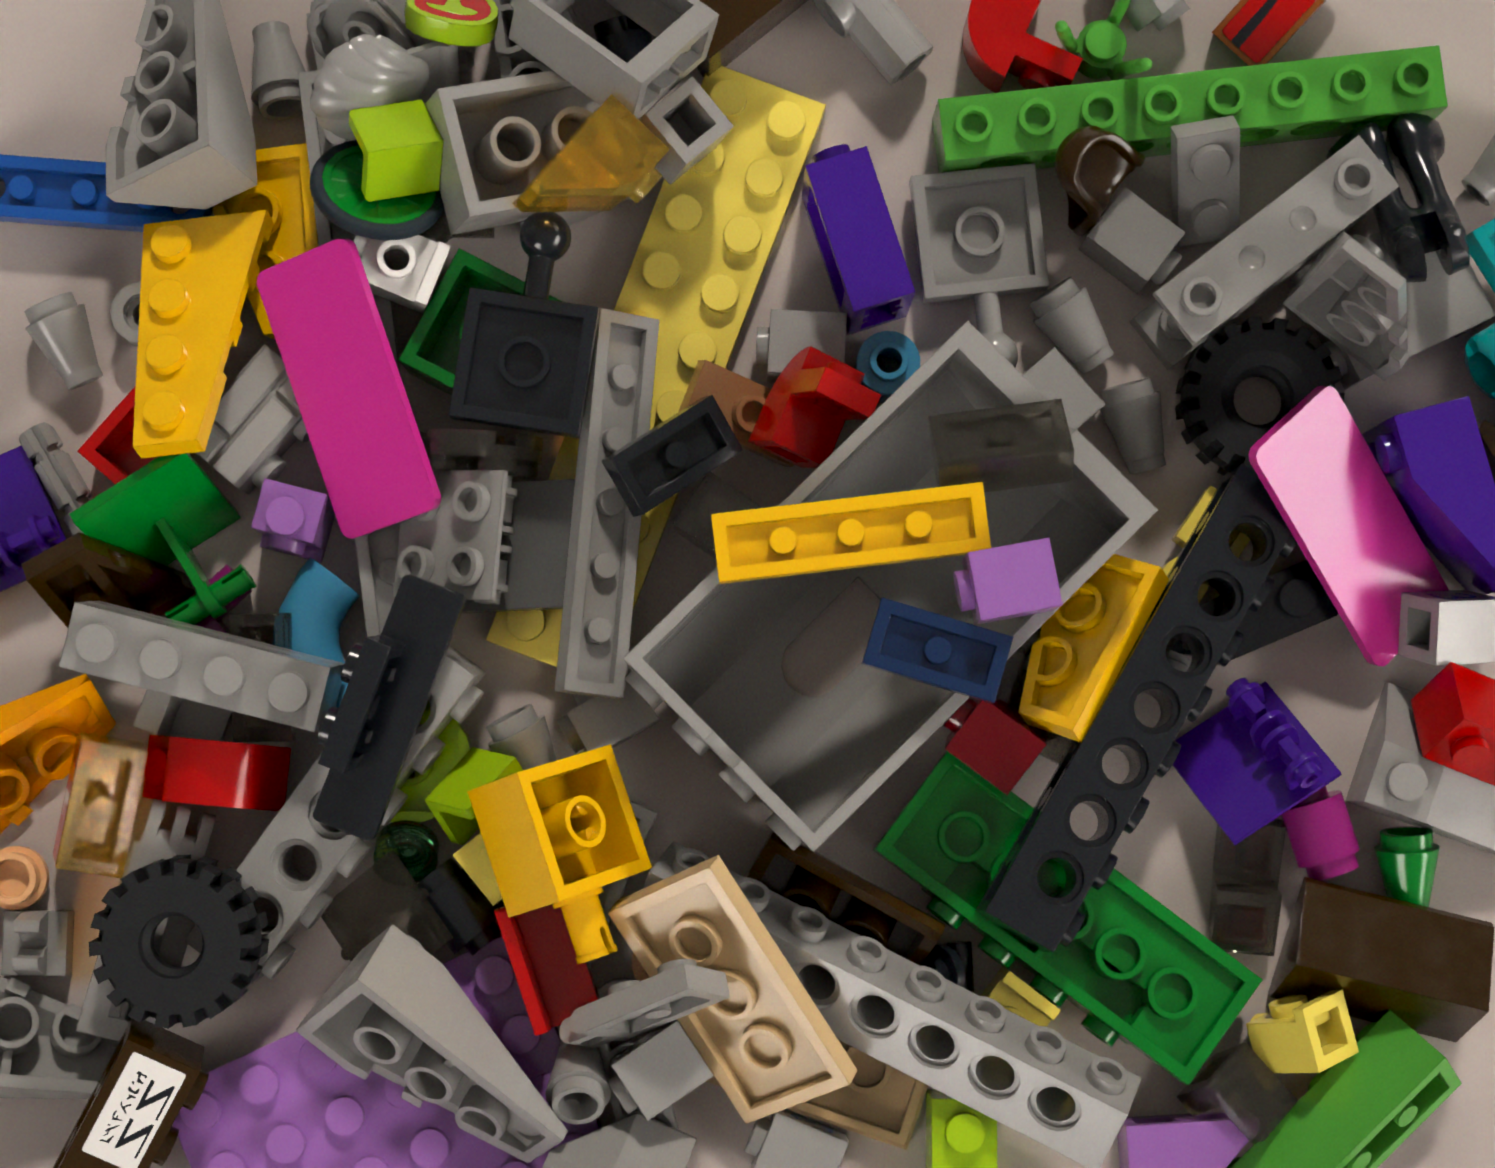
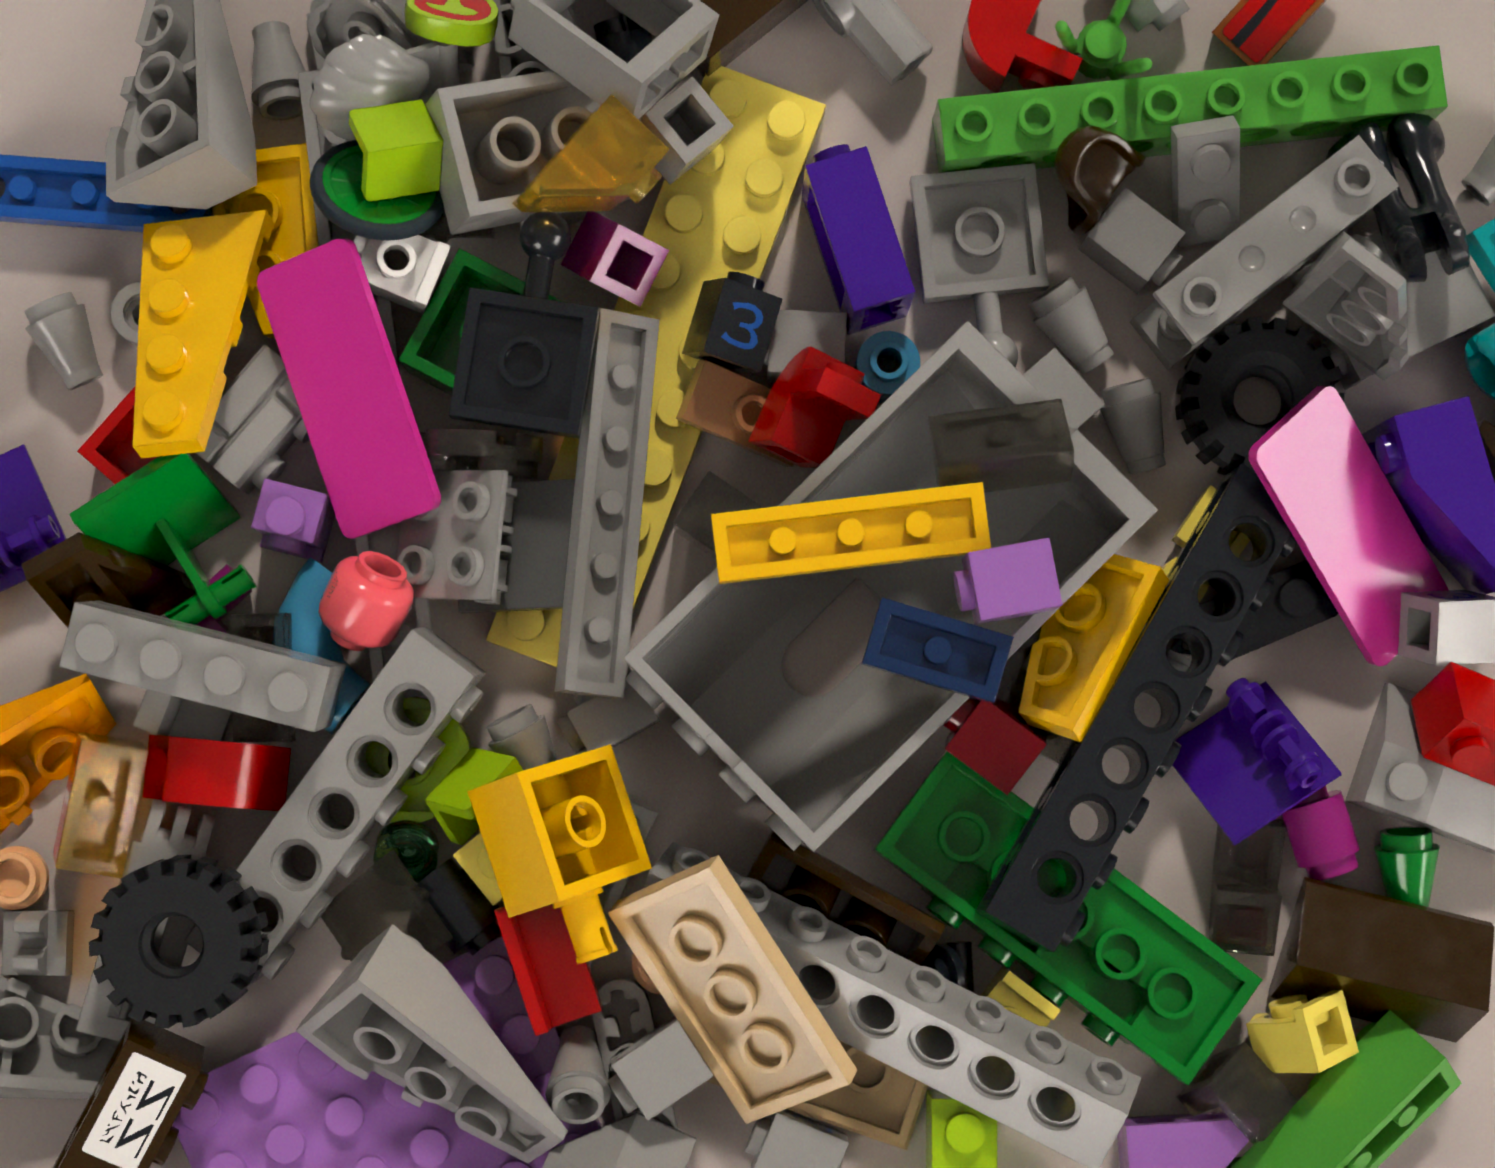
light grey axle [19,422,92,535] -> none
black bracket [313,574,466,841] -> none
light grey hinge [559,959,730,1048] -> none
black plate [601,395,743,517] -> none
none -> coral head [318,551,414,651]
none -> magenta brick [560,209,669,307]
none -> black brick [682,271,783,373]

